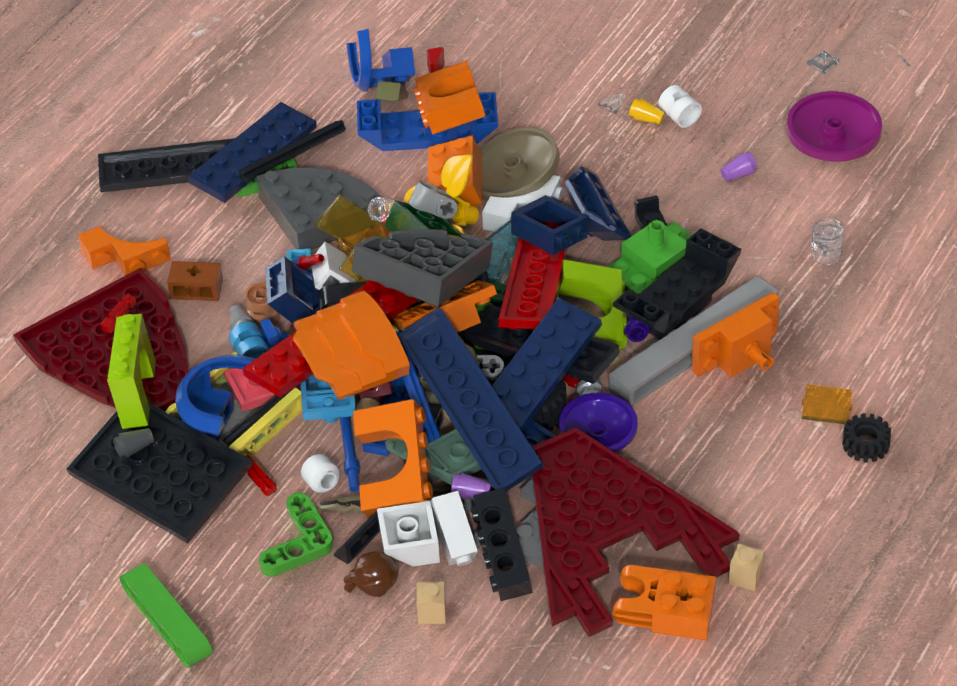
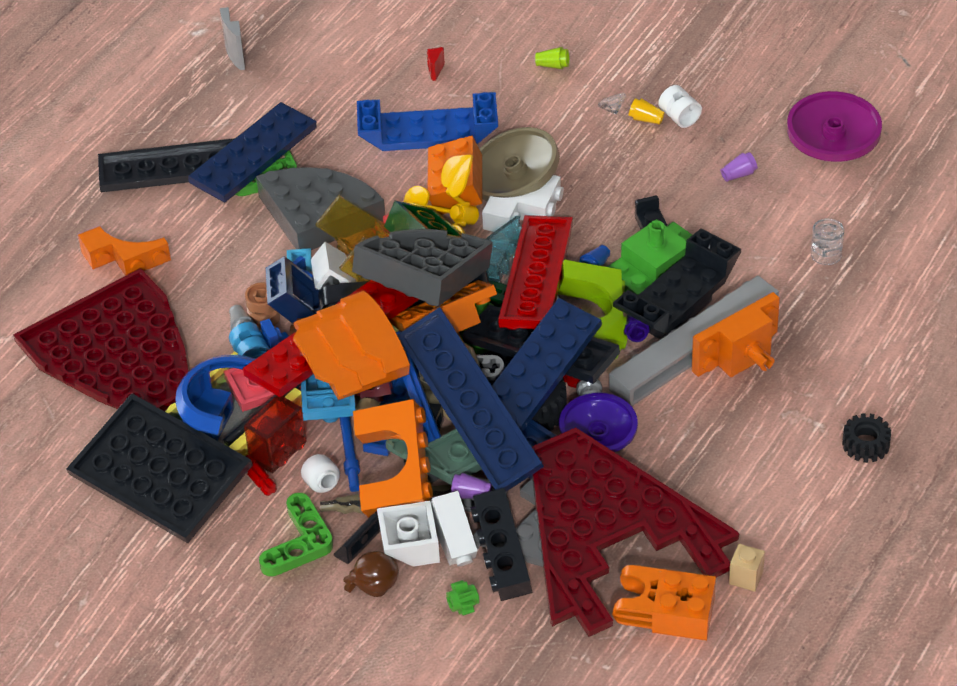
red axle [100,293,137,334] -> none
lime arch [107,314,156,429] -> none
dark grey cone [113,428,154,458] -> none
bright green beam [119,563,213,668] -> none
dark orange brick [167,261,223,301] -> none
black axle [238,120,346,182] -> none
red piece [298,254,324,270] -> none
blue piece [346,29,415,92] -> none
clear brick [368,196,394,222] -> none
olive slope [376,81,409,102] -> none
light grey piece [408,180,458,219] -> none
orange arch [413,61,486,135] -> none
tan brick [416,582,446,624] -> none
dark blue window [511,195,588,255] -> none
dark blue wedge [565,166,631,241] -> none
clear yellow piece [802,384,852,425] -> none
clear slope [807,50,839,74] -> none
none -> light grey slope [220,7,245,70]
none -> clear red brick [244,396,307,474]
none -> bright green gear [446,580,479,616]
none -> lime cone [535,47,570,69]
none -> blue cone [579,245,610,266]

